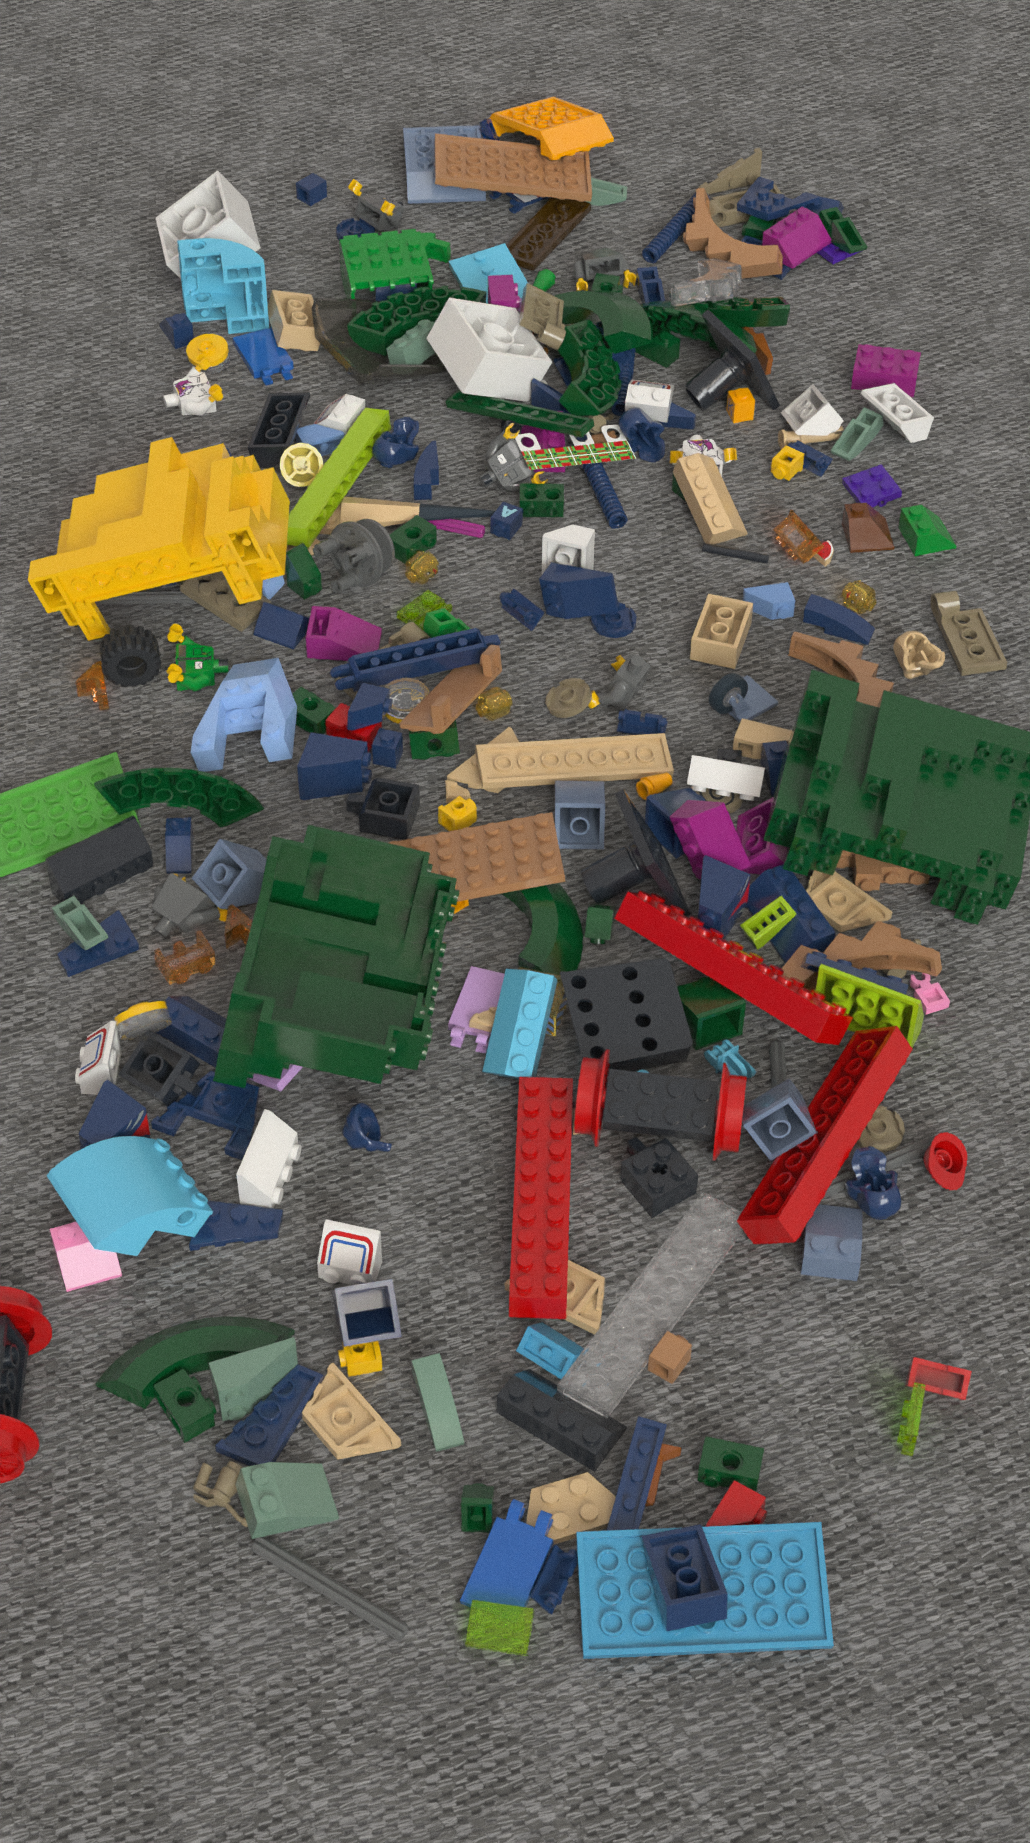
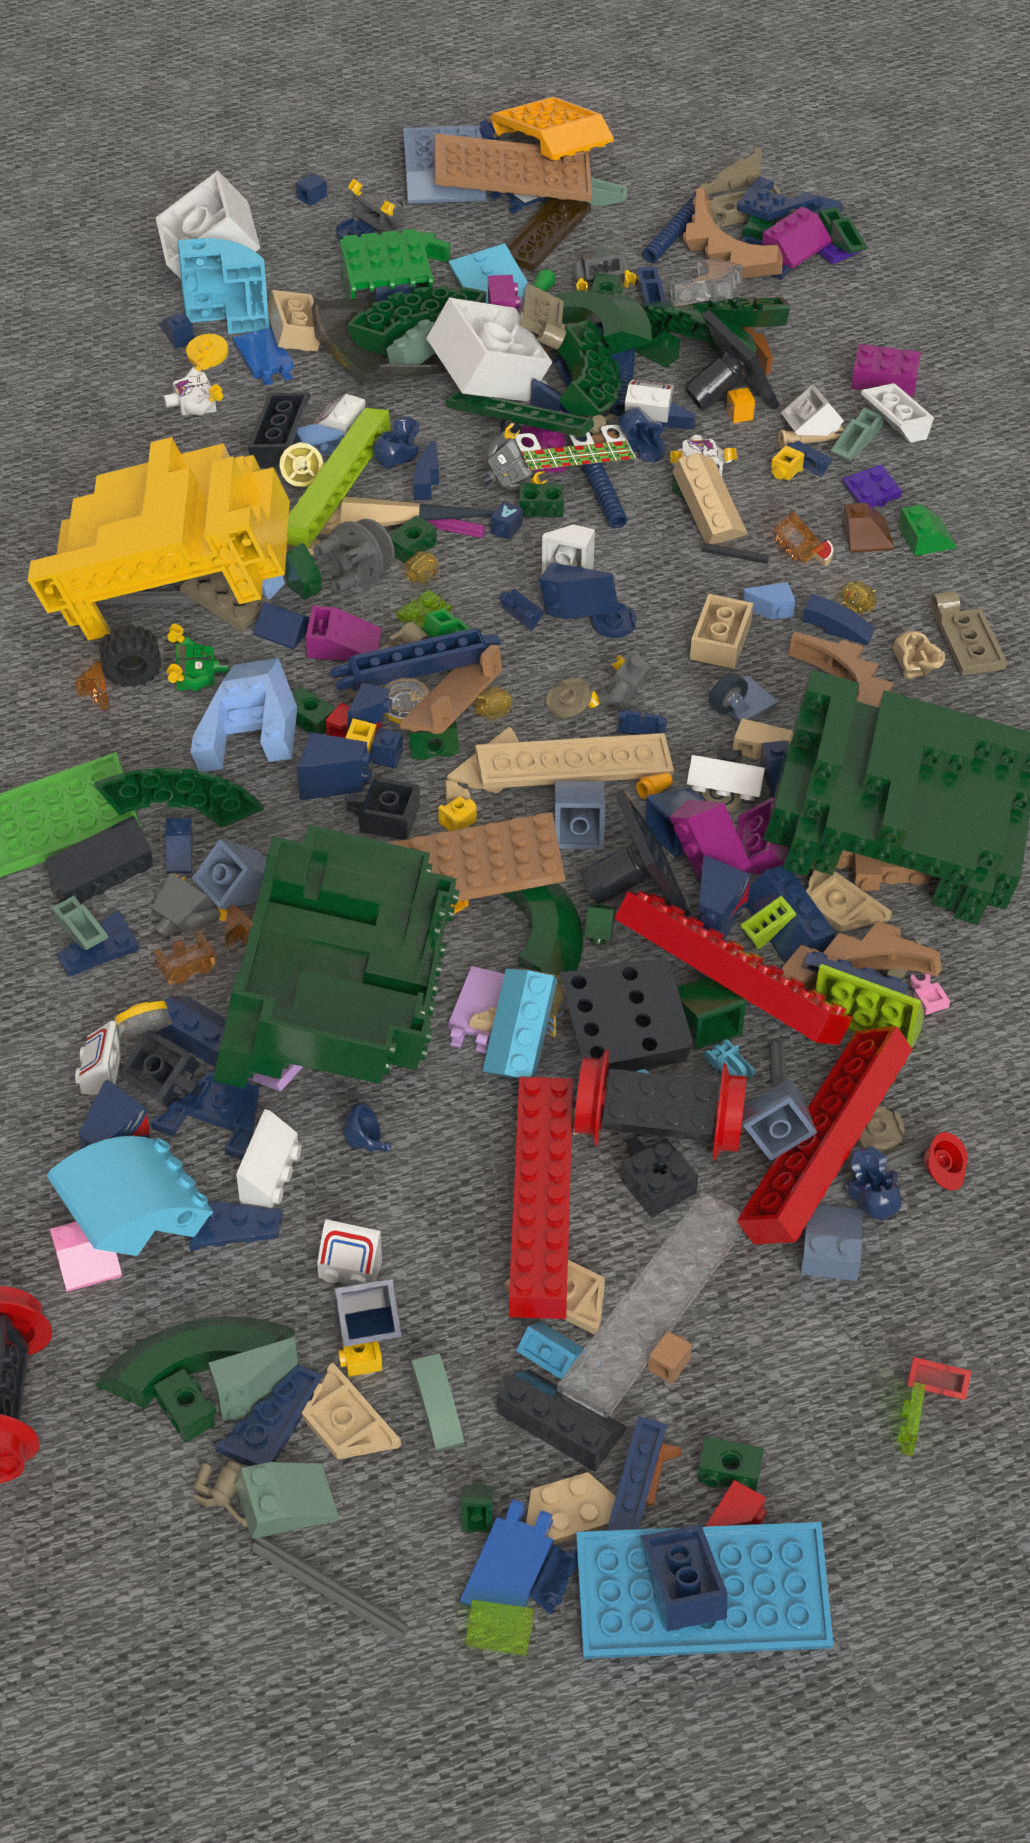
none -> yellow brick [346,719,376,752]

